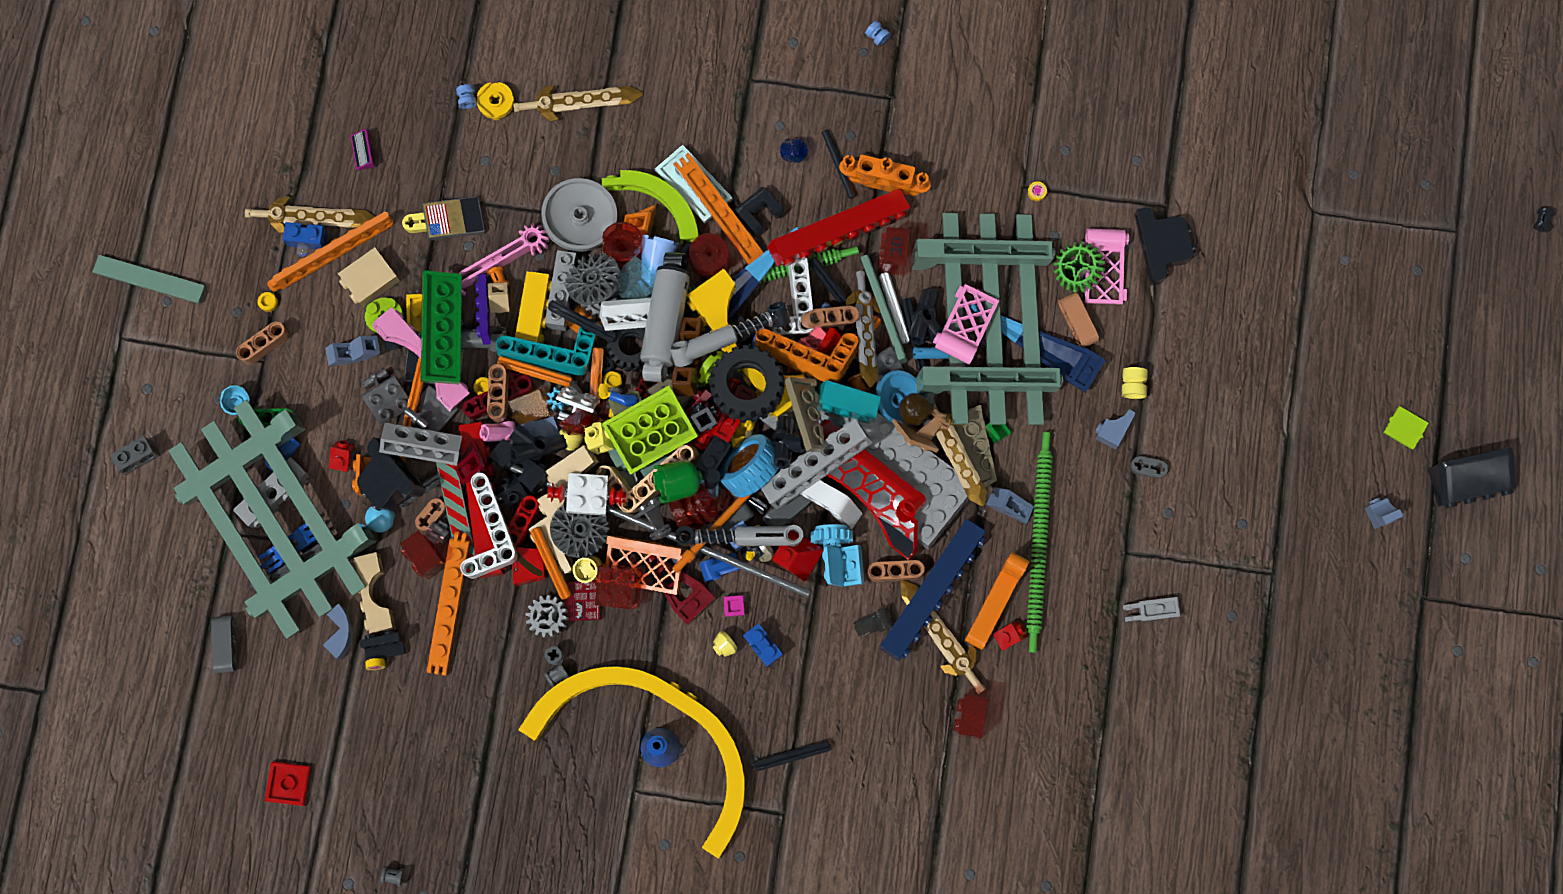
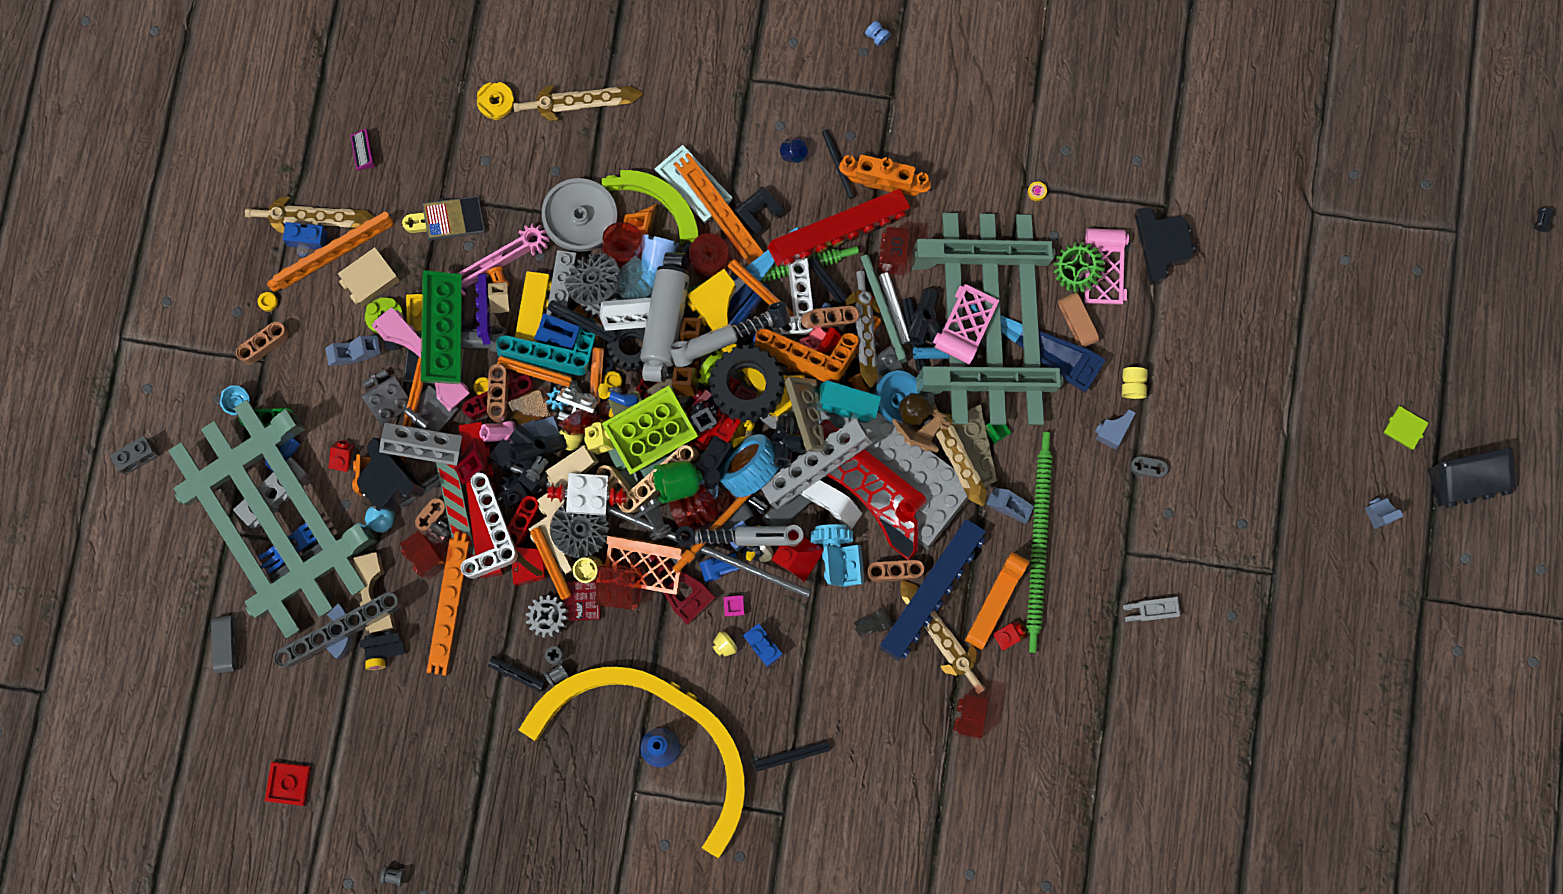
sand green tile [93,255,206,304] -> none
medium blue wheel [456,84,477,109] -> none
none -> dark grey beam [274,592,401,668]
none -> black pin [488,656,546,693]
none -> dark grey pin [526,456,549,482]
none -> blue brick [534,313,580,350]
none -> orange axle [728,259,794,317]
none -> blue axle [729,283,769,327]

